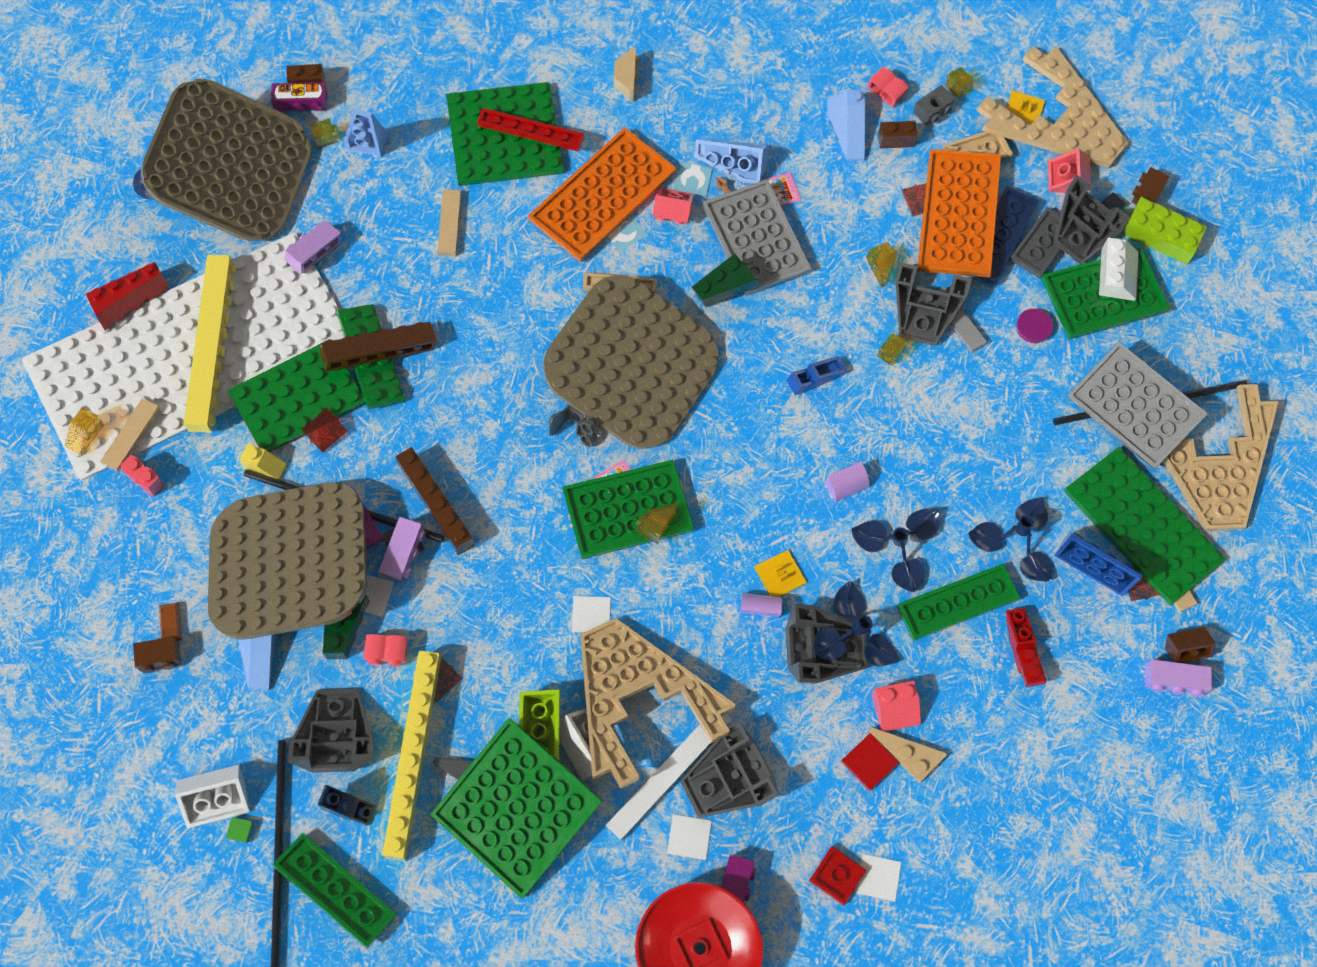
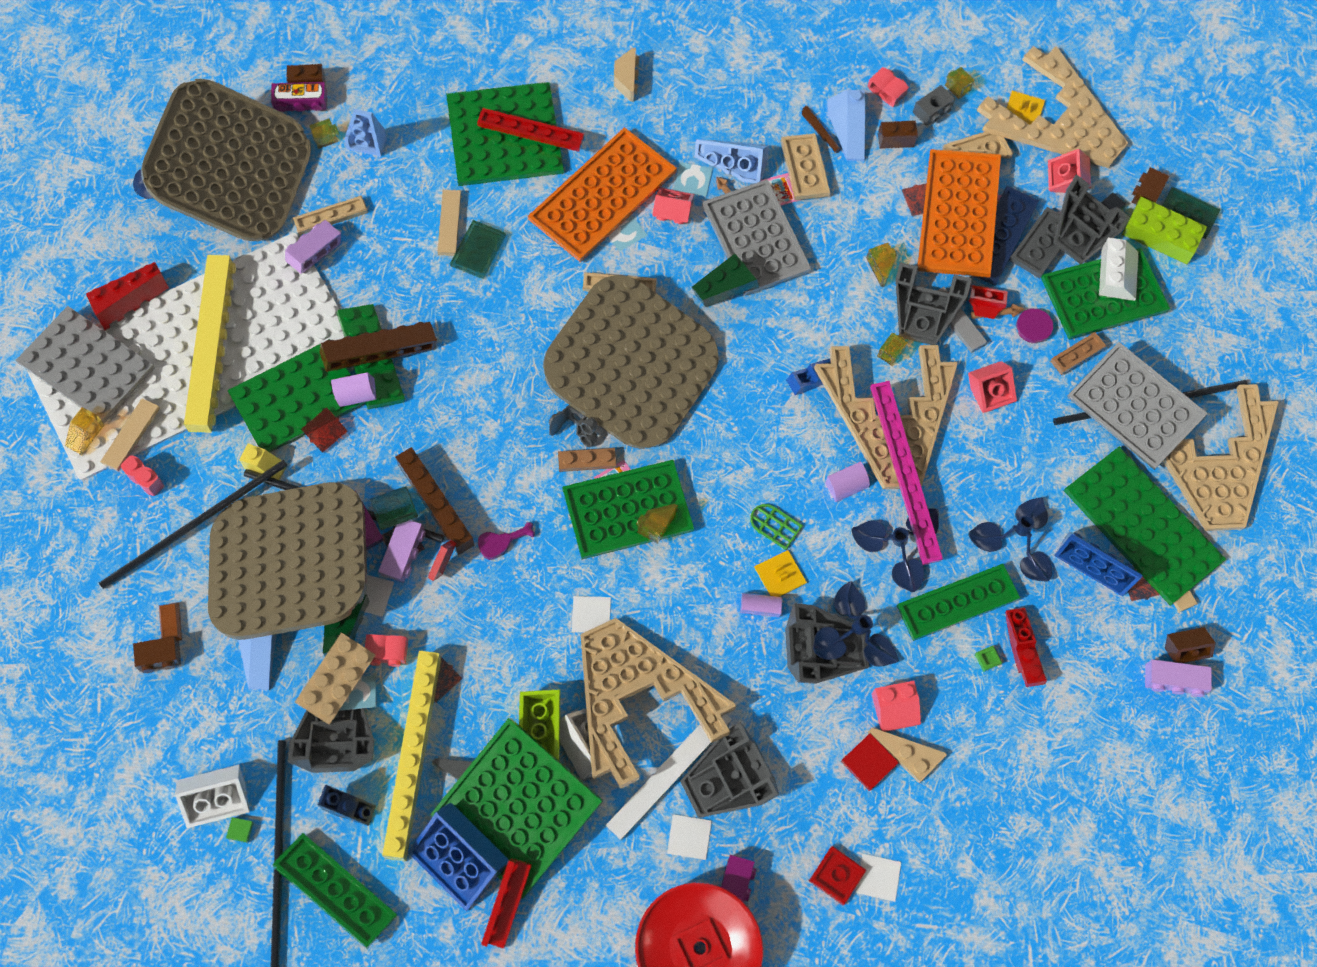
none -> light grey plate [16,306,155,424]
none -> black piece [99,459,288,589]
none -> tan tile [293,195,368,235]
none -> tan plate [294,633,376,724]
none -> lavender brick [331,372,377,407]
none -> medium azure sticker [339,675,376,711]
none -> tile [370,486,418,530]
none -> blue slope [408,802,509,912]
none -> tile [428,540,457,581]
none -> clear green tile [450,220,506,279]
none -> magenta piece [478,522,535,560]
none -> red fence [481,858,532,949]
none -> medium nougat plate [558,448,616,472]
none -> bright green window [750,504,803,550]
none -> tan plate [781,133,830,200]
none -> reddish brown piece [802,106,841,153]
none -> tan wing [814,345,957,489]
none -> dark pink plate [870,381,943,565]
none -> coral slope [968,361,1017,413]
none -> red slope [969,285,1008,319]
none -> medium nougat piece [971,304,1024,319]
none -> bright green tile [974,645,1002,672]
none -> medium nougat plate [1050,332,1106,375]
none -> clear green tile [1162,187,1221,239]

